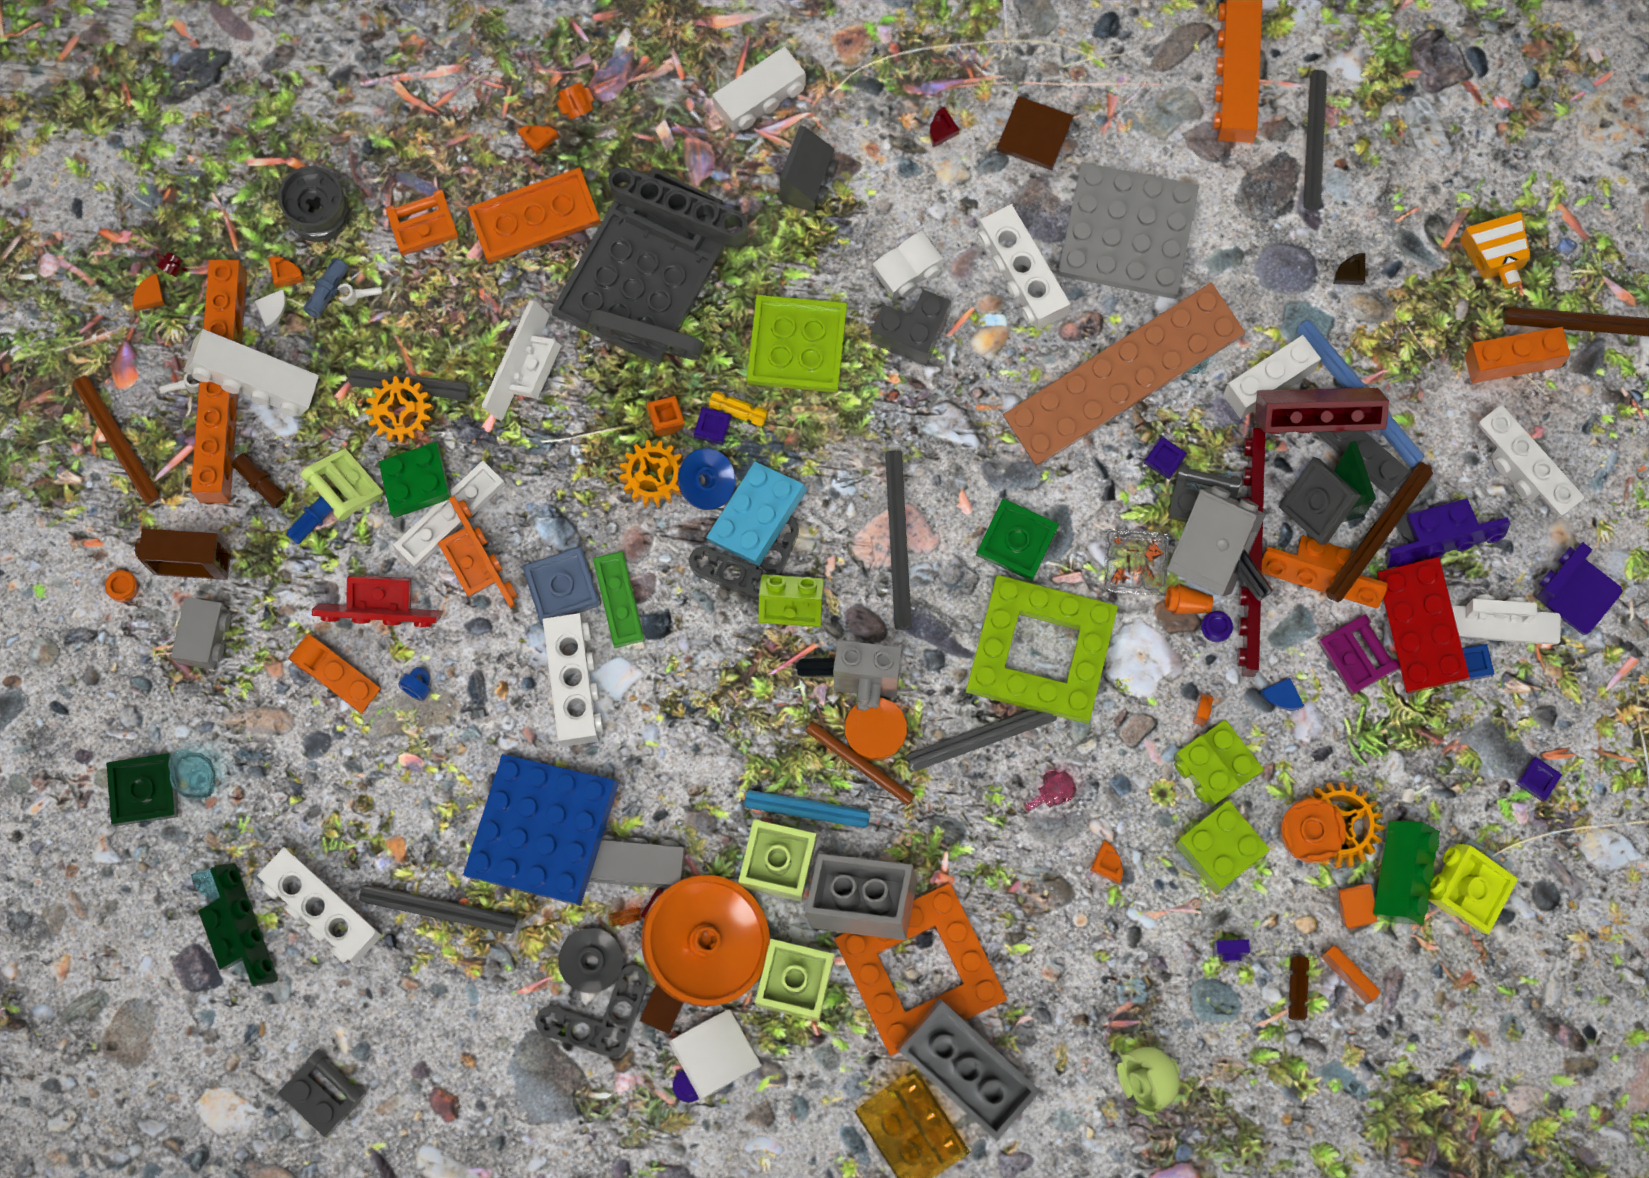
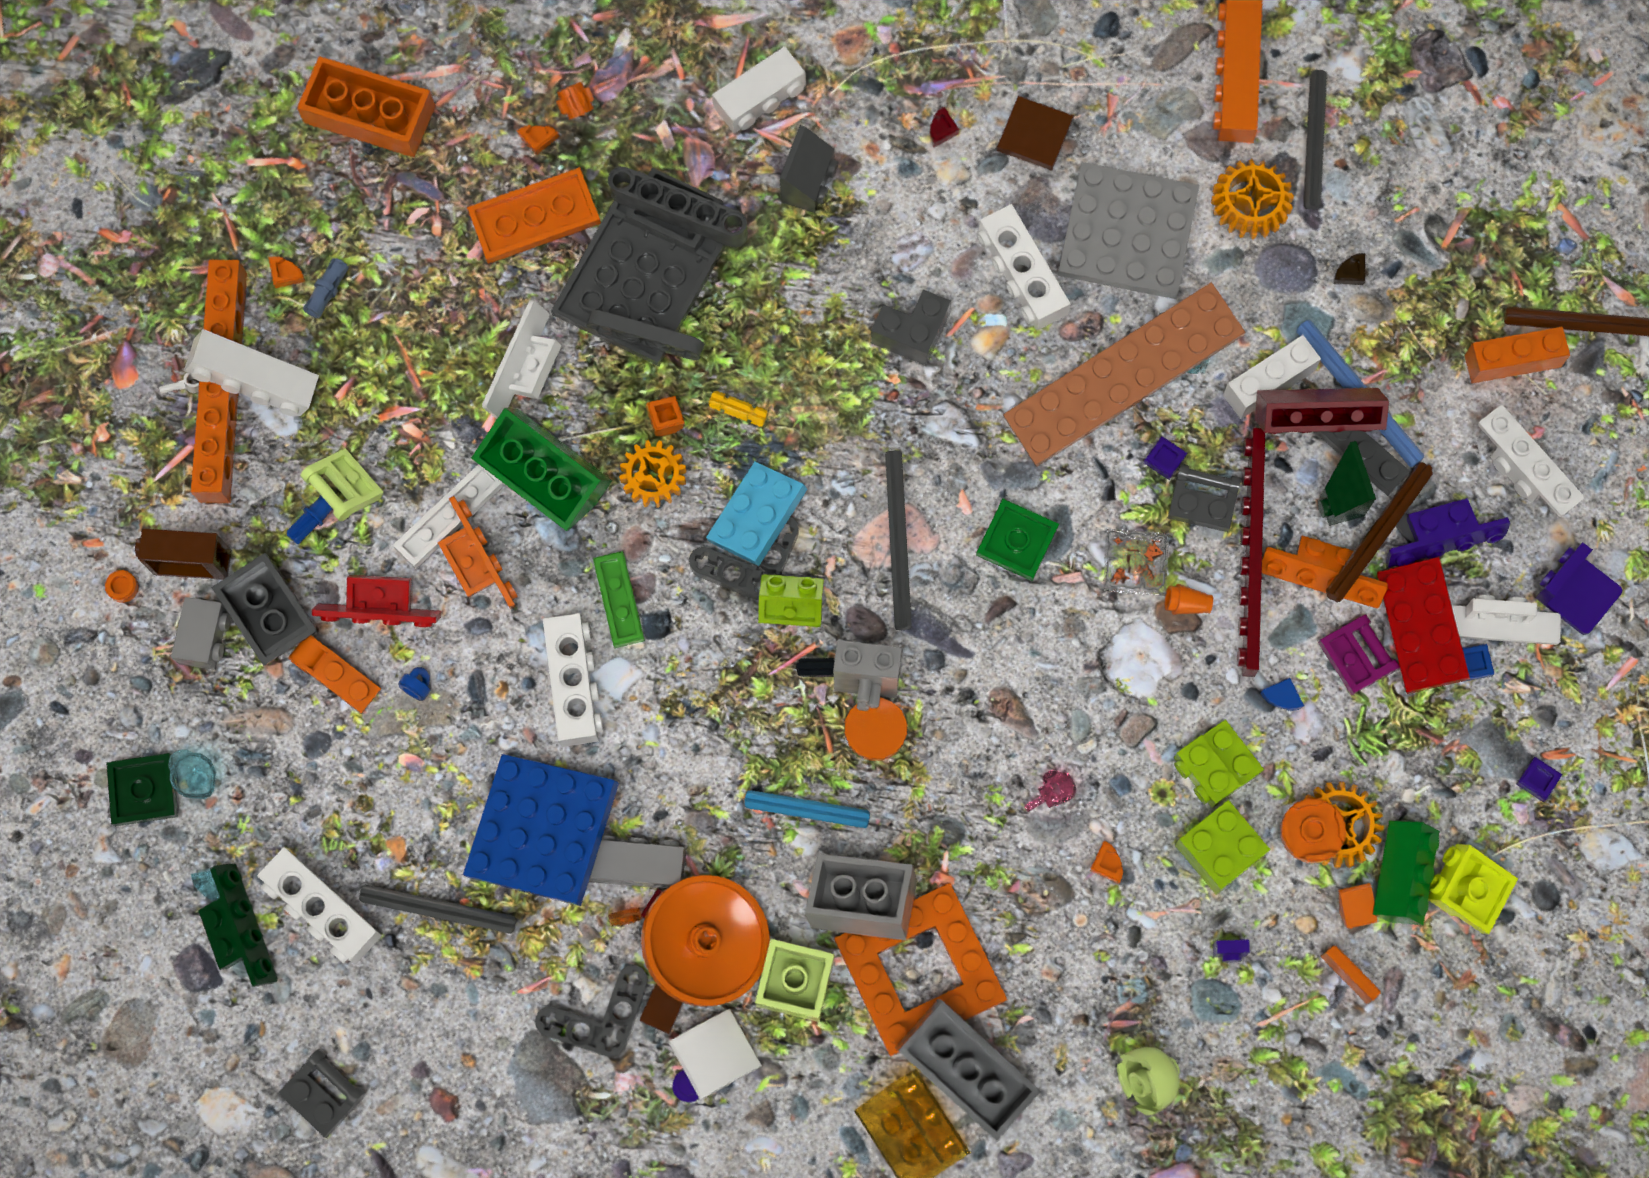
dark orange axle [73,375,160,504] -> none
orange tile [132,273,165,311] -> none
dark red plate [155,251,188,277] -> none
reddish brown pin [231,452,288,509] -> none
white tile [255,289,287,330] -> none
dark grey wheel [278,166,350,243] -> none
white hand [337,283,382,306] -> none
dark grey axle [349,368,470,400] -> none
light orange gear [365,376,434,444] -> none
green plate [378,442,452,518] -> none
orange plate [385,189,459,256] -> none
sand blue tile [522,546,601,625] -> none
dark grey dish [558,928,623,993] -> none
blue dish [678,448,735,510] -> none
dark purple tile [694,407,732,446] -> none
yellowish green brick [738,819,817,902] -> none
lime plate [747,295,847,393] -> none
dark orange bar [806,722,915,806] -> none
white brick [873,231,943,299] -> none
dark grey axle [906,710,1057,772] -> none
lime plate [966,575,1118,725] -> none
light grey piece [1167,486,1273,601] -> none
orange tile [1193,693,1214,726] -> none
dark purple plate [1201,611,1233,643] -> none
dark grey tile [1279,457,1361,545] -> none
reddish brown axle [1288,956,1309,1021] -> none
light orange torso [1460,212,1530,289] -> none
none -> dark grey slope [211,553,317,666]
none -> orange brick [297,56,436,158]
none -> green slope [471,408,613,531]
none -> light orange gear [1211,159,1294,240]

